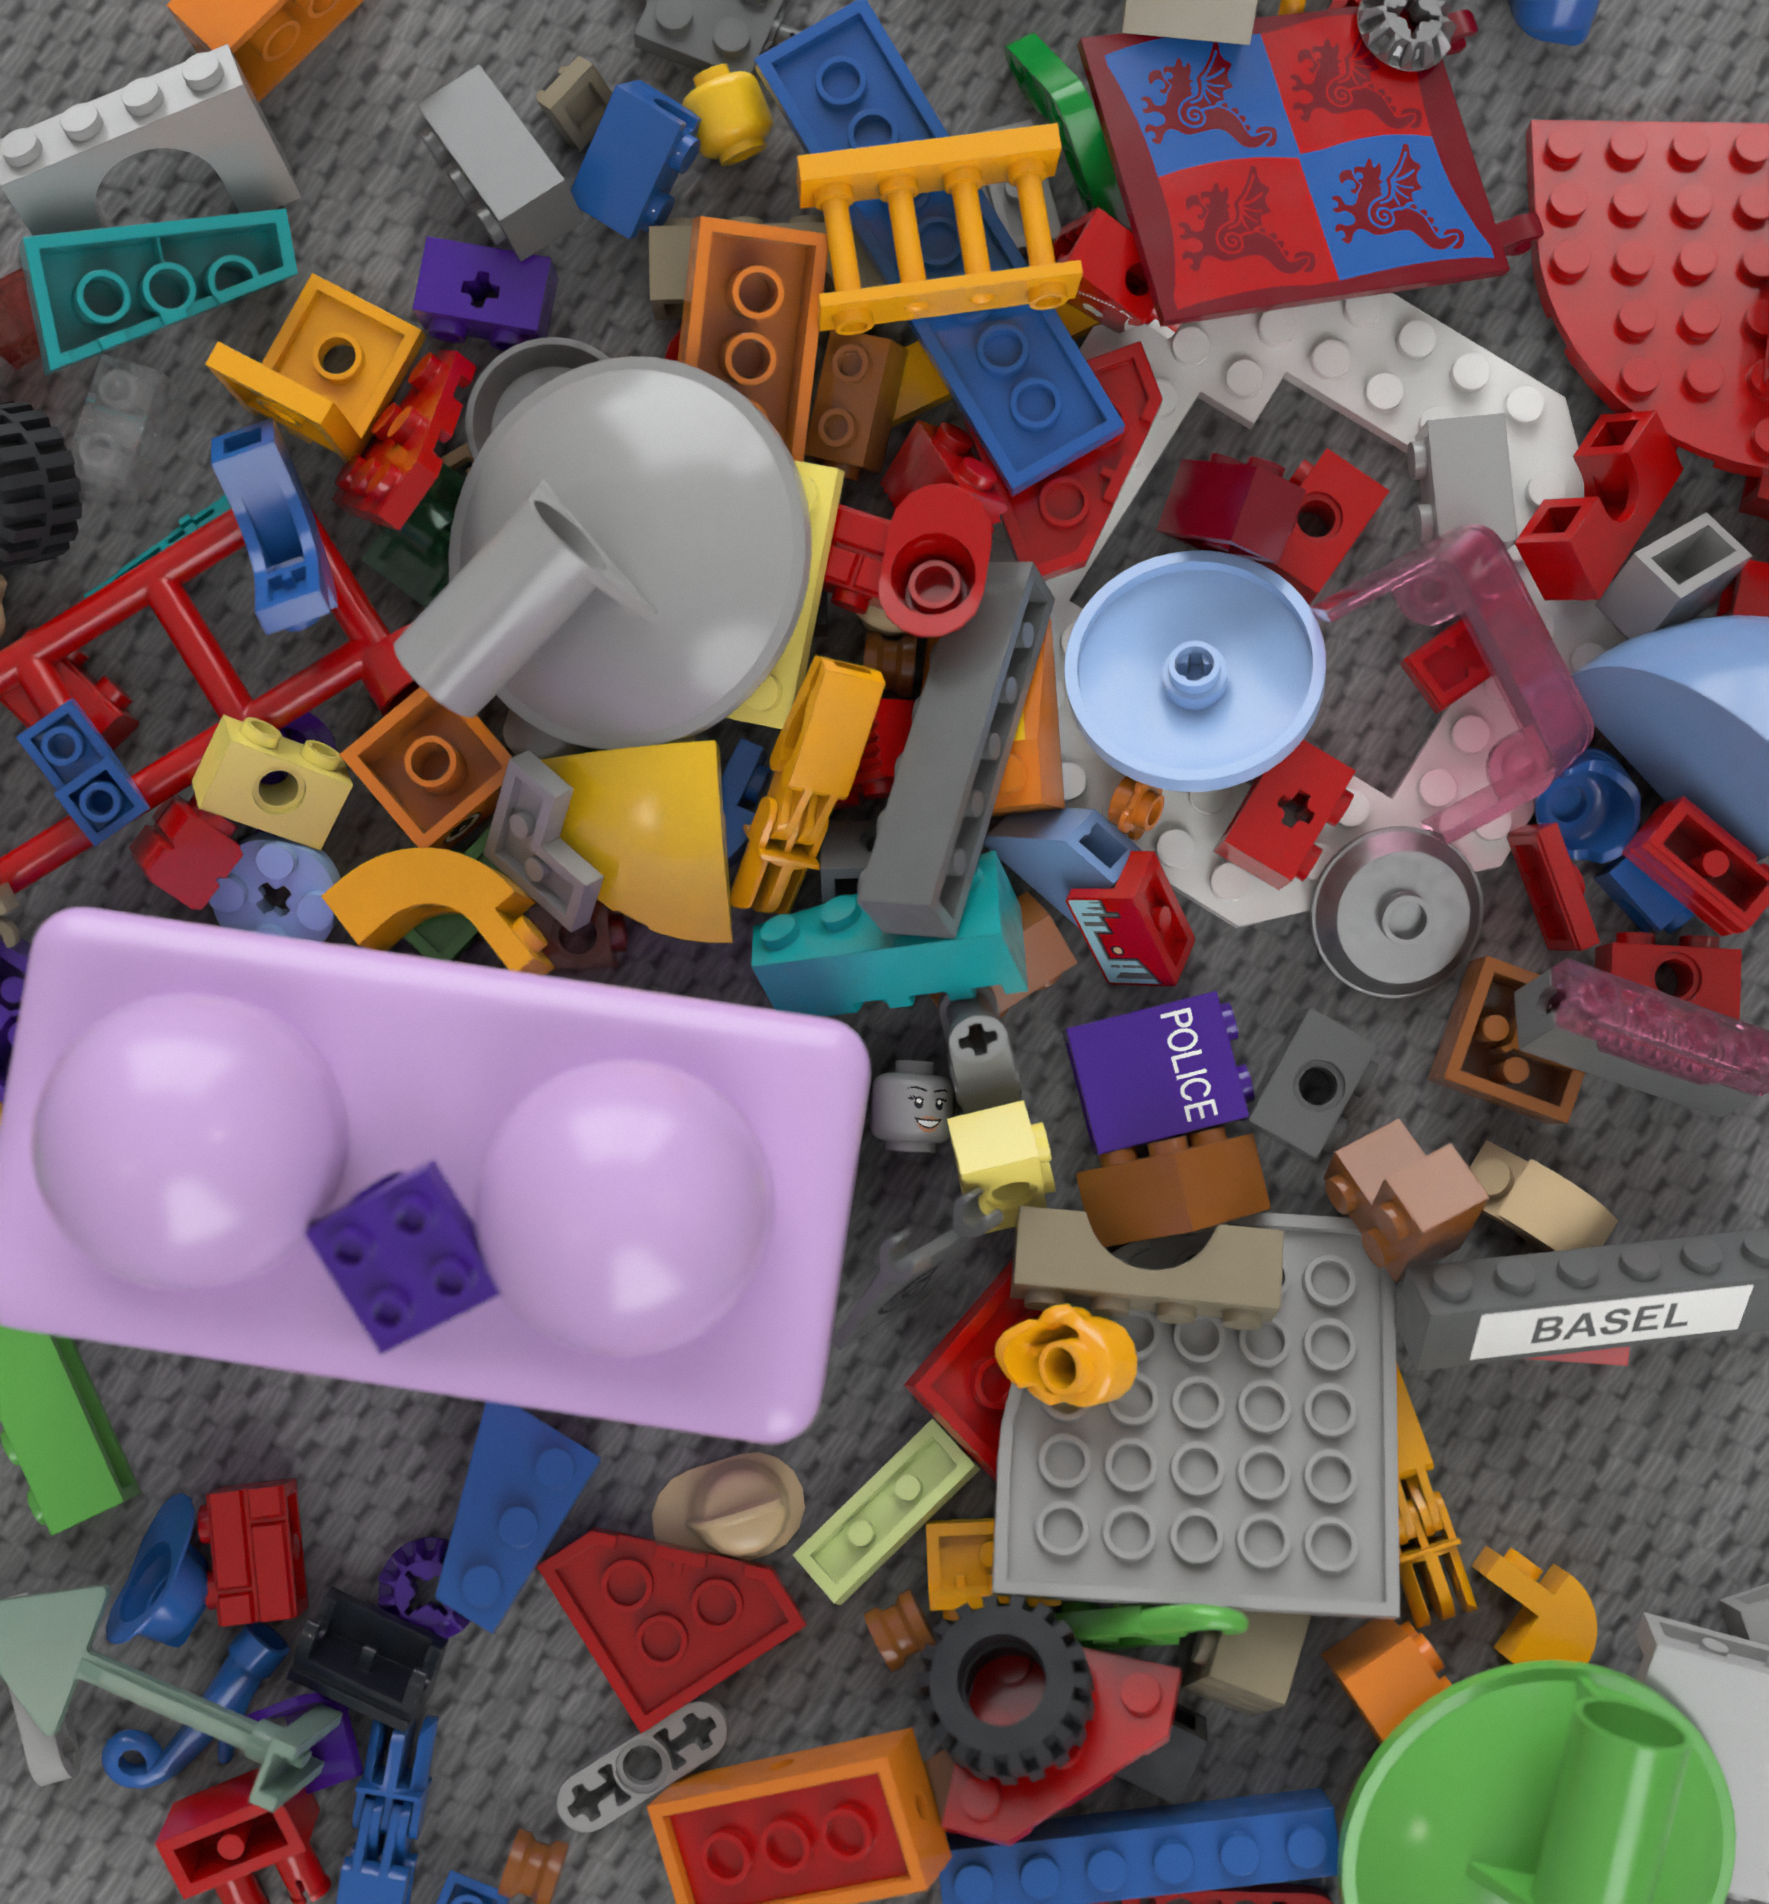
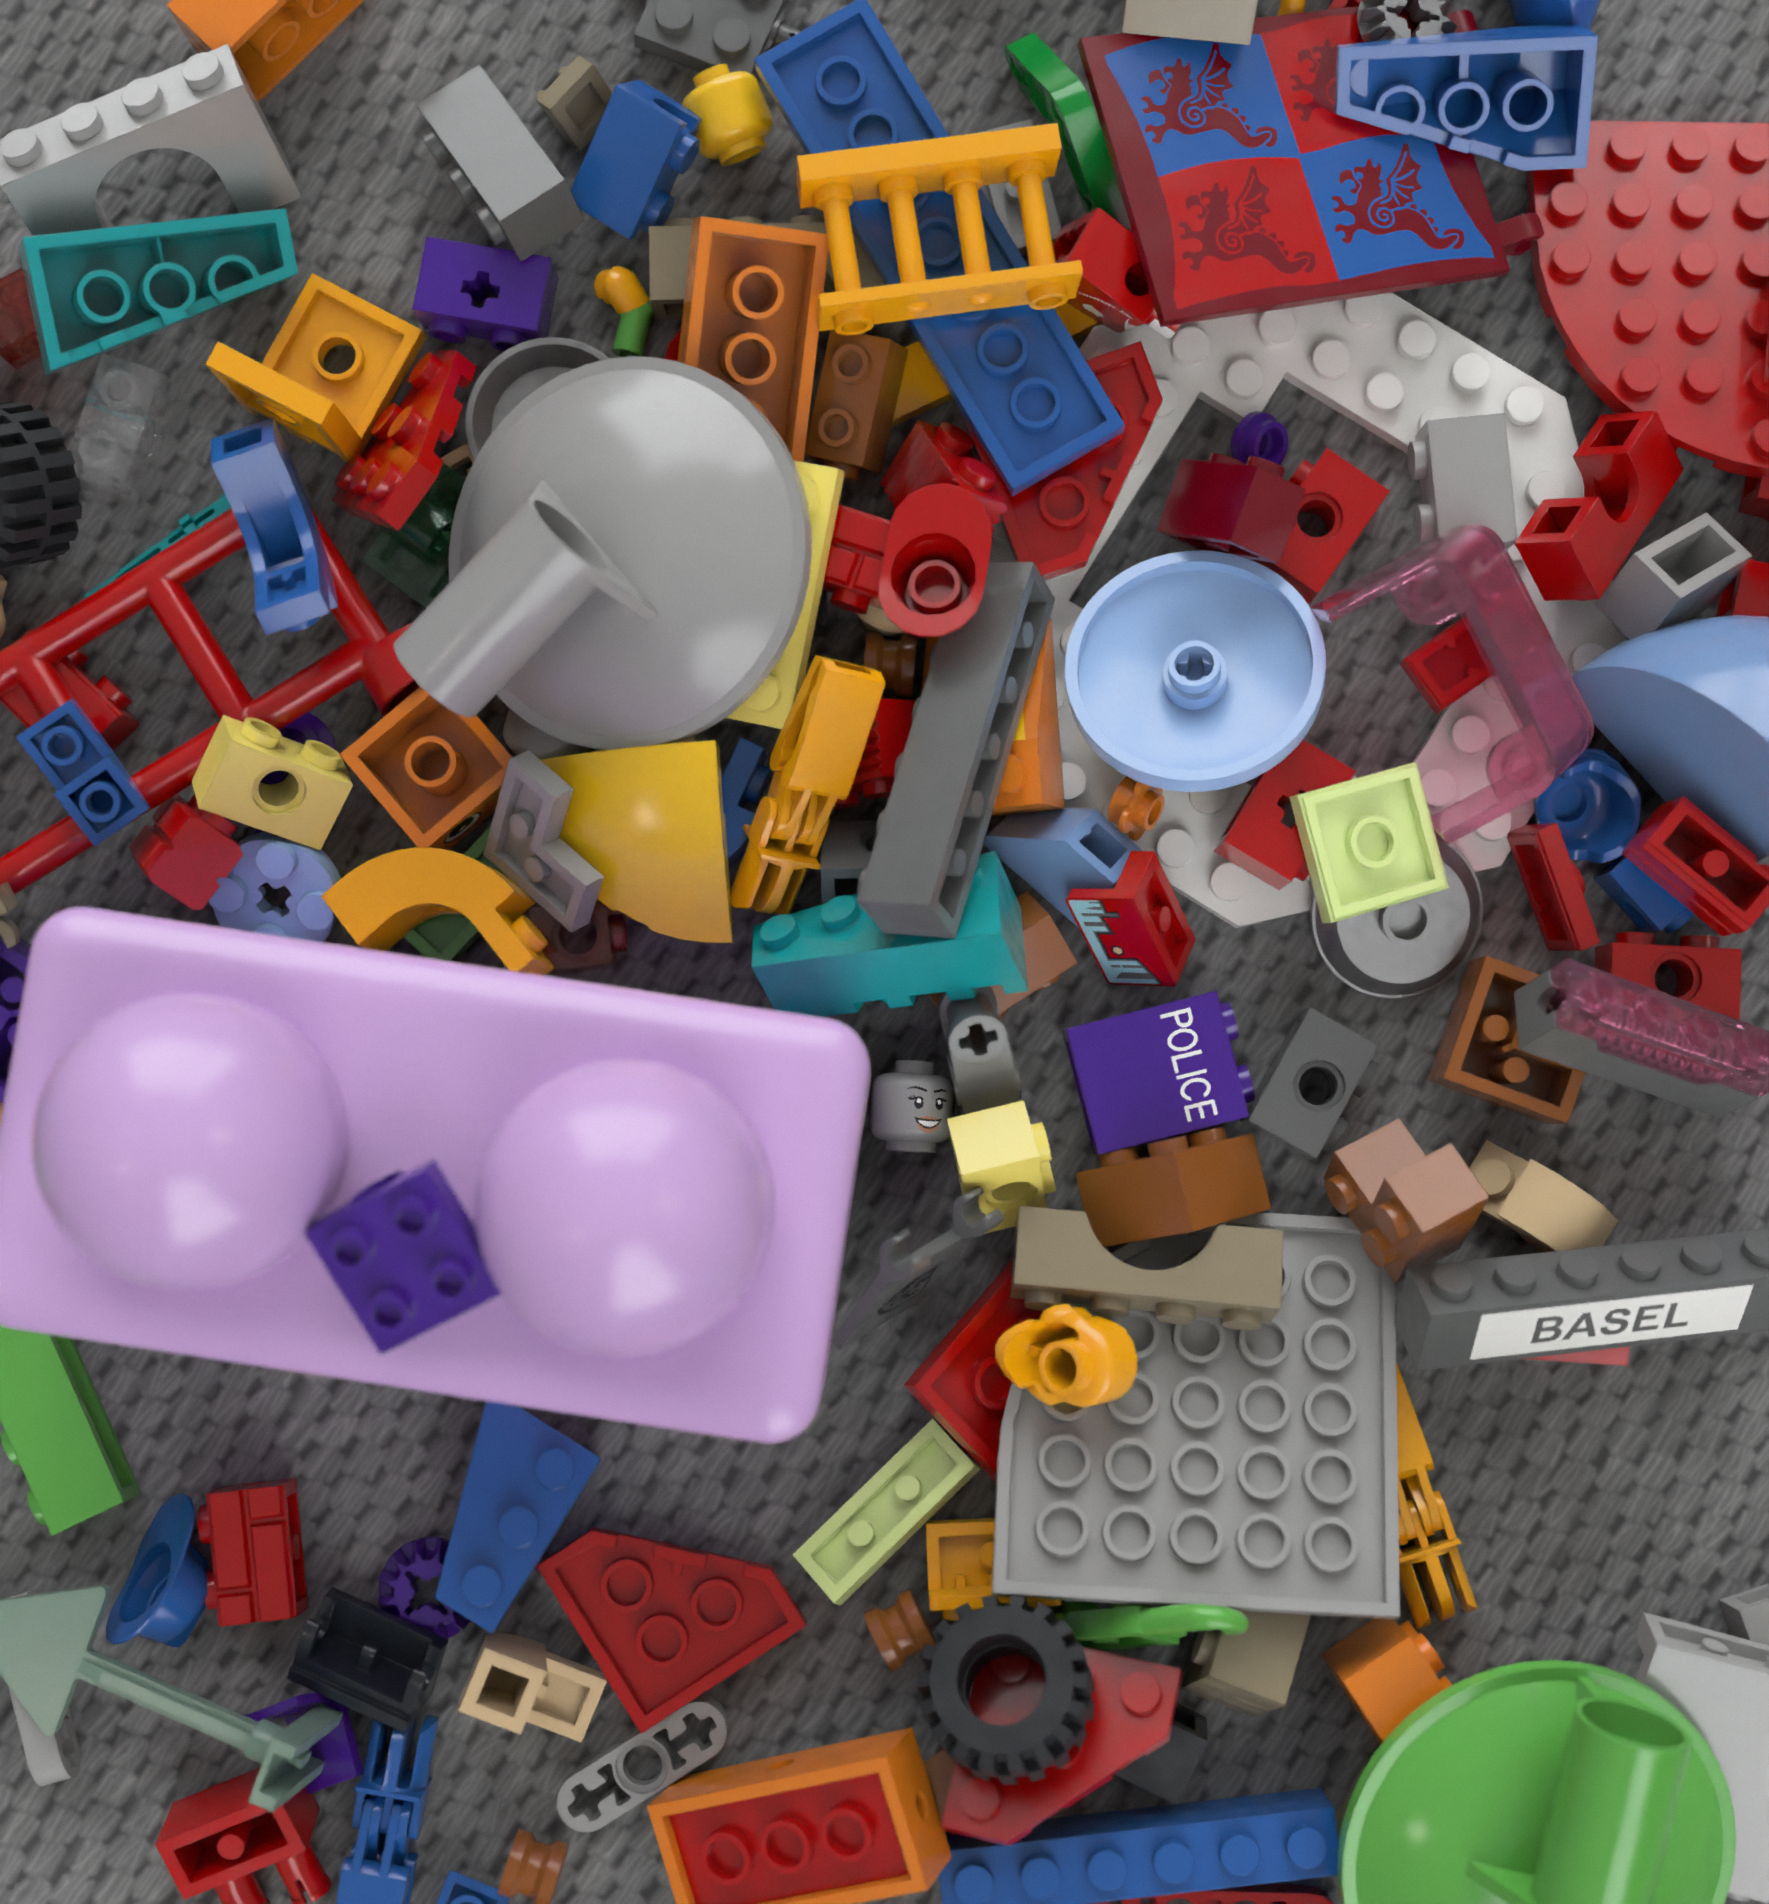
blue plant [101,1621,290,1789] -> none
tan piece [652,1452,805,1560] -> none
light orange brick [1471,1546,1597,1664] -> none
none -> tan brick [458,1632,607,1743]
none -> arm [594,266,654,357]
none -> dark purple plate [1230,411,1288,465]
none -> yellowish green tile [1289,762,1449,923]
none -> blue wedge [1334,23,1598,171]

